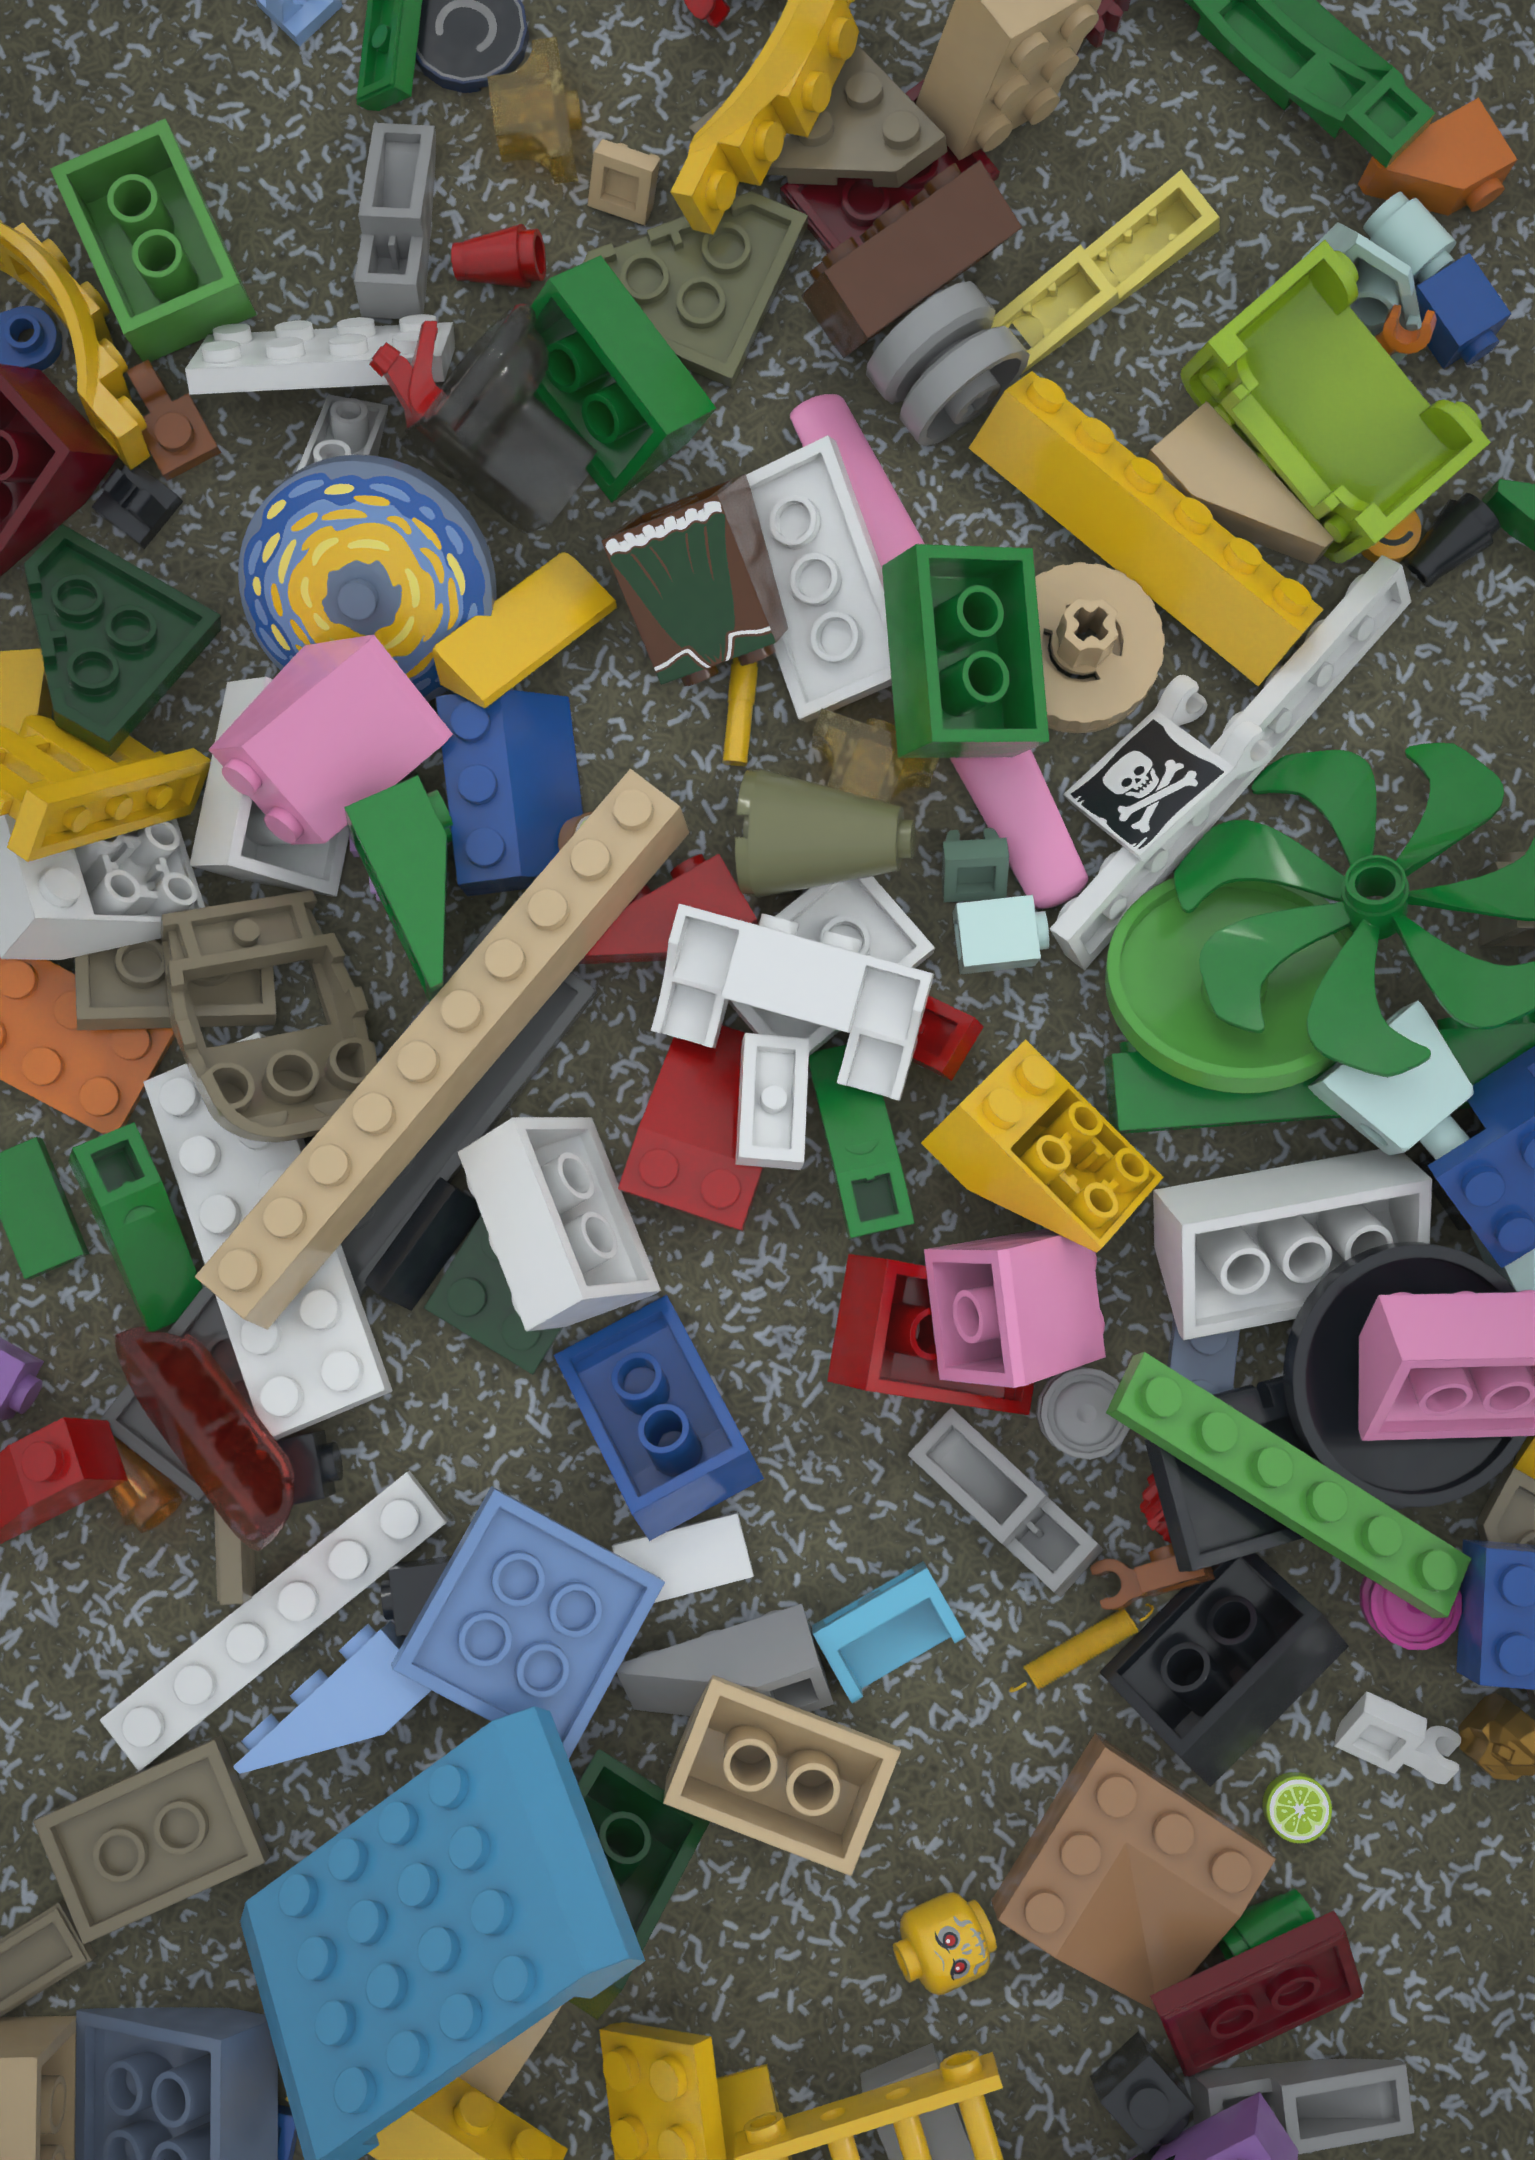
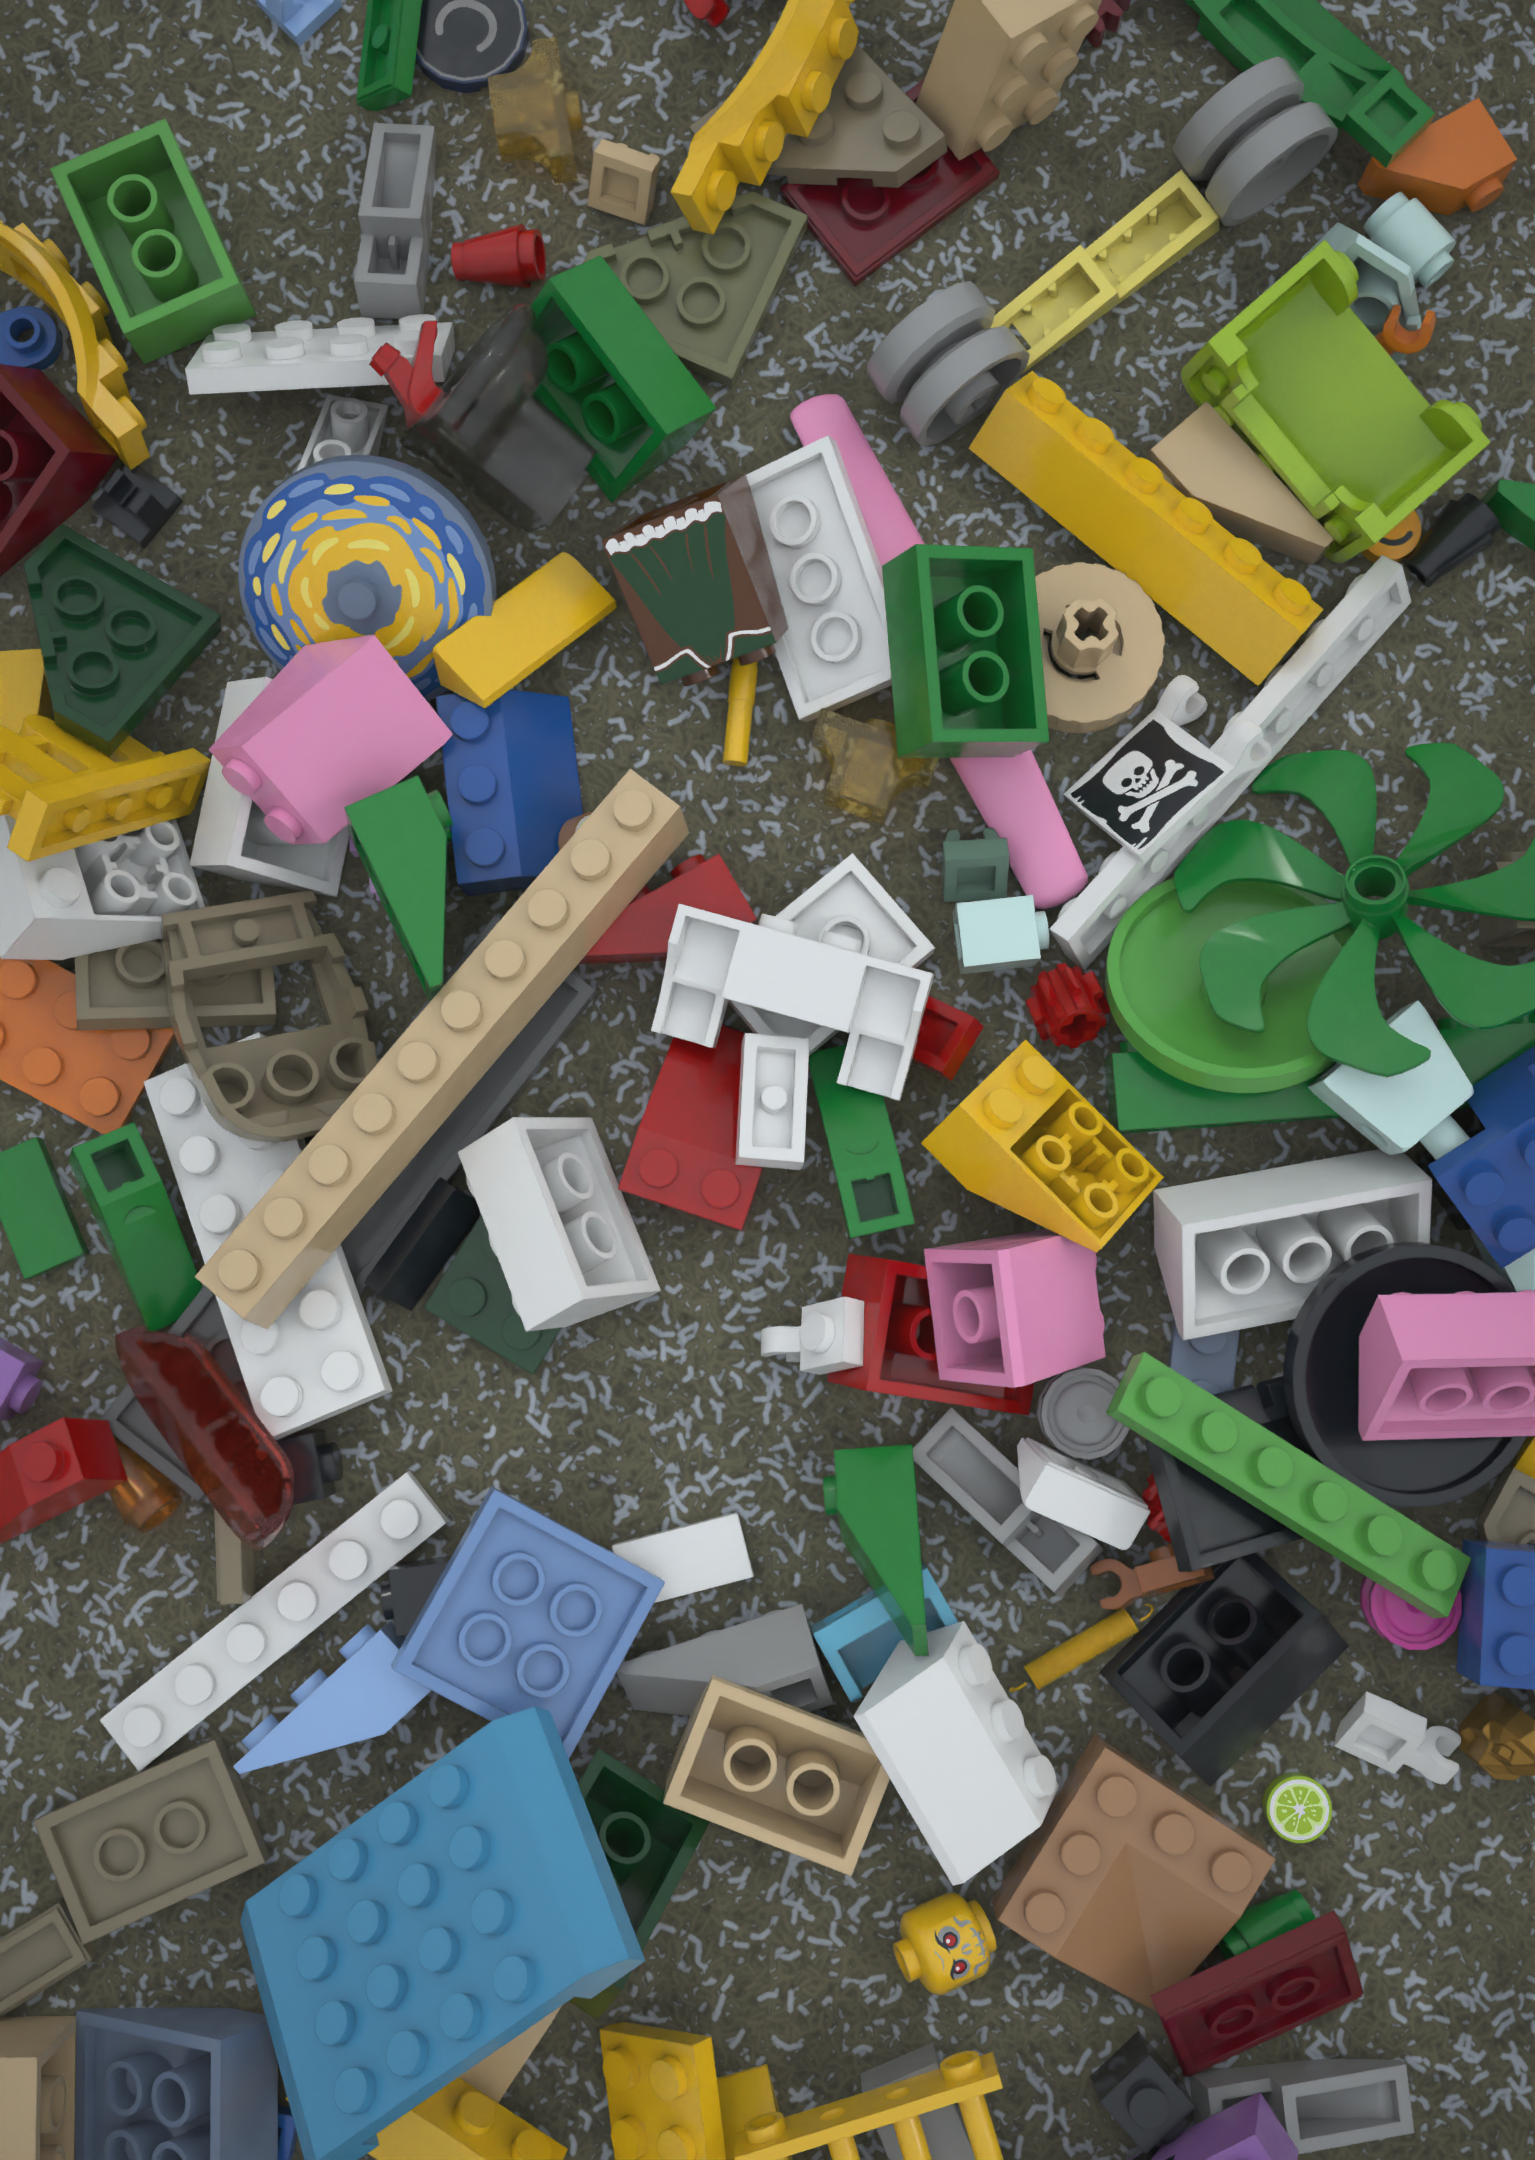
dark orange plate [126,359,222,481] -> none
blue slope [554,1295,764,1541] -> none
olive cone [735,769,916,898] -> none
reddish brown brick [801,160,1022,358] -> none
blue brick [1415,253,1512,369] -> none
none -> white plate [761,1296,864,1375]
none -> green slope [823,1444,929,1656]
none -> white slope [853,1621,1059,1886]
none -> white slope [1017,1437,1151,1550]
none -> red gear [1025,963,1110,1049]
none -> light grey wheel [1172,56,1338,226]

